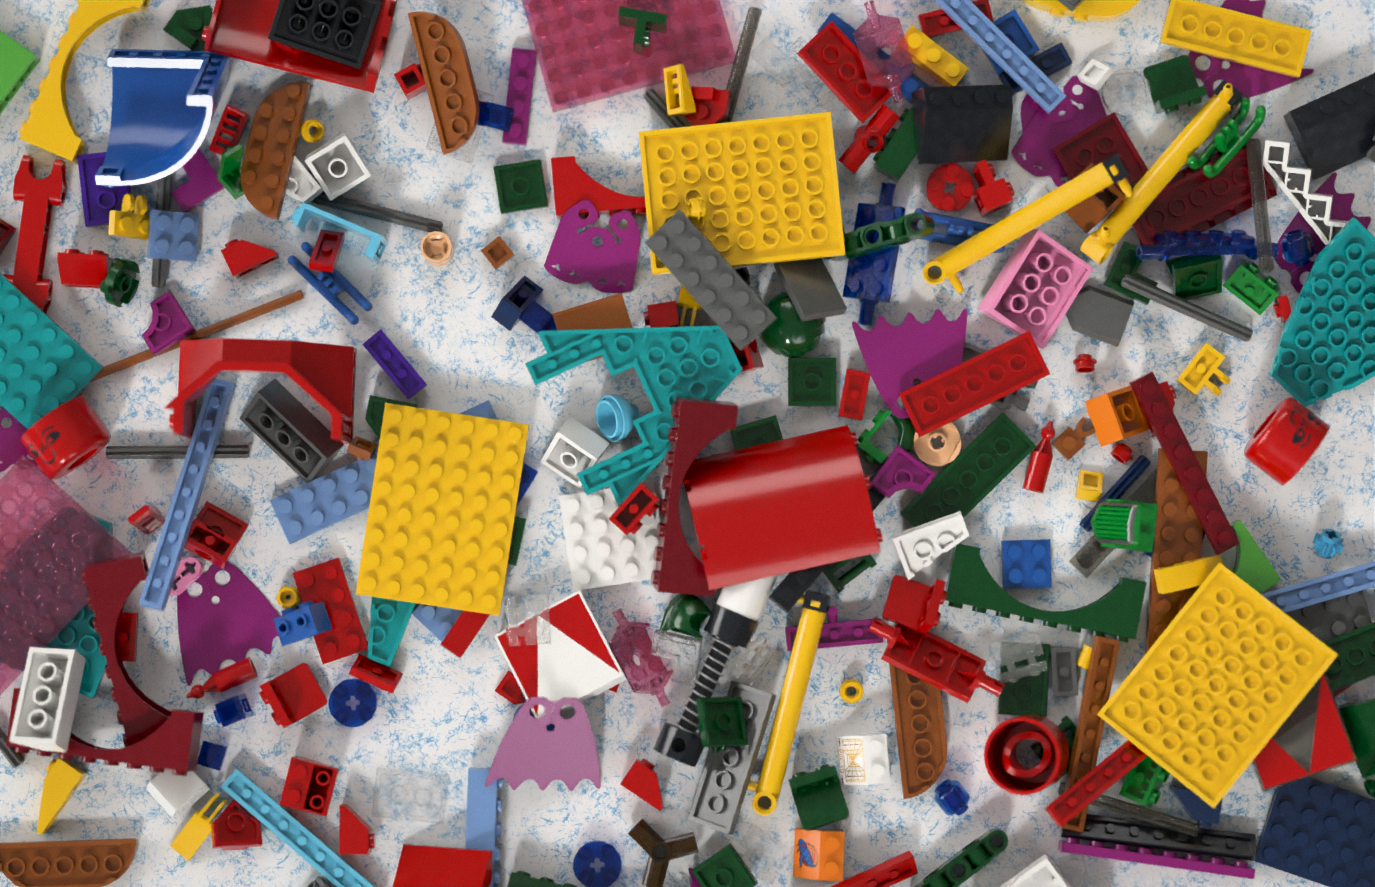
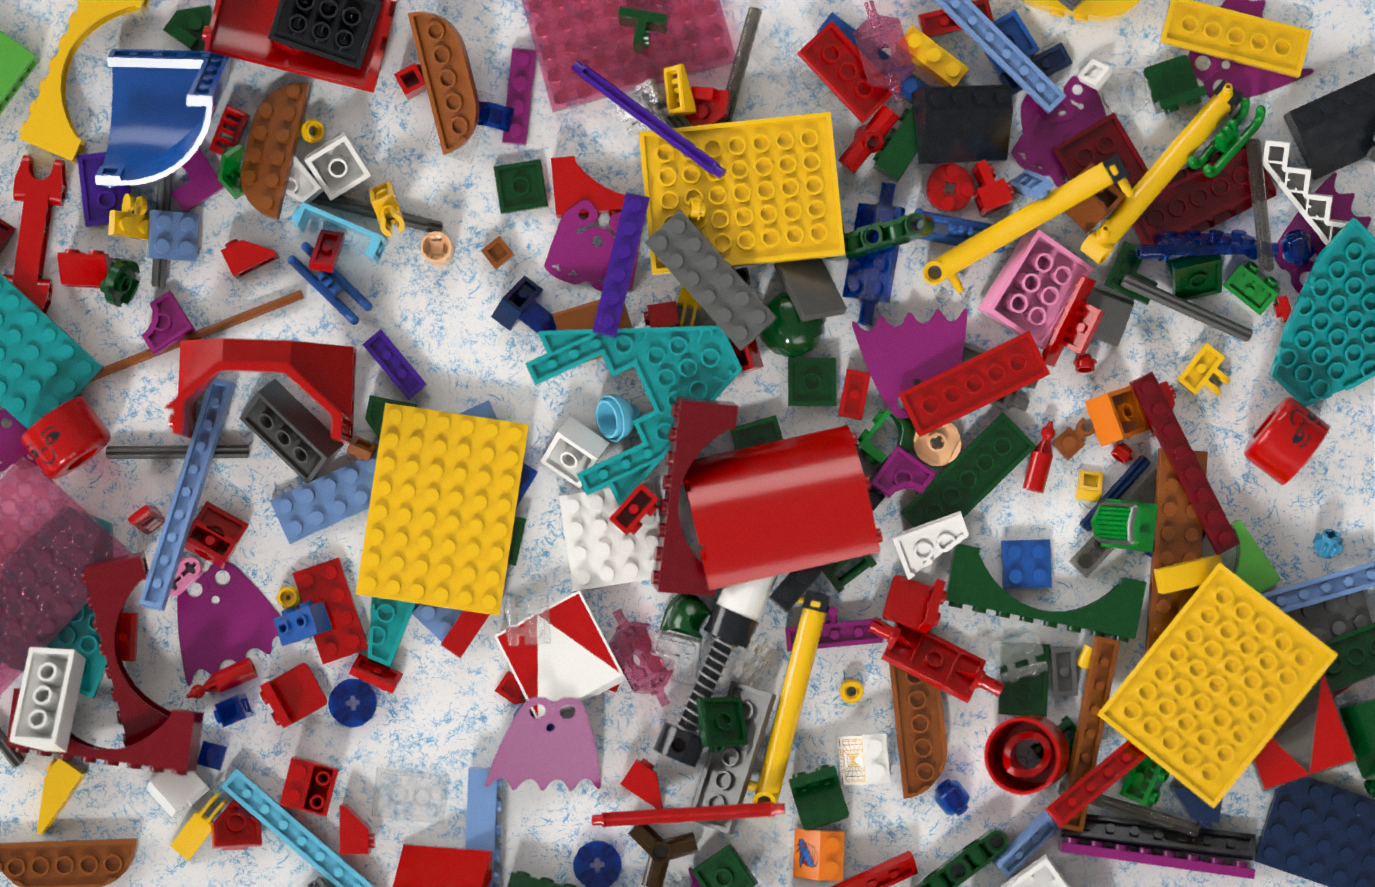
none -> yellow plate [369,180,405,237]
none -> dark purple piece [572,61,726,179]
none -> dark purple plate [592,192,650,338]
none -> red piece [592,802,785,827]
none -> clear plate [612,79,670,137]
none -> medium blue plate [992,810,1060,878]
none -> medium blue plate [1009,169,1054,200]
none -> red bracket [1042,275,1105,367]

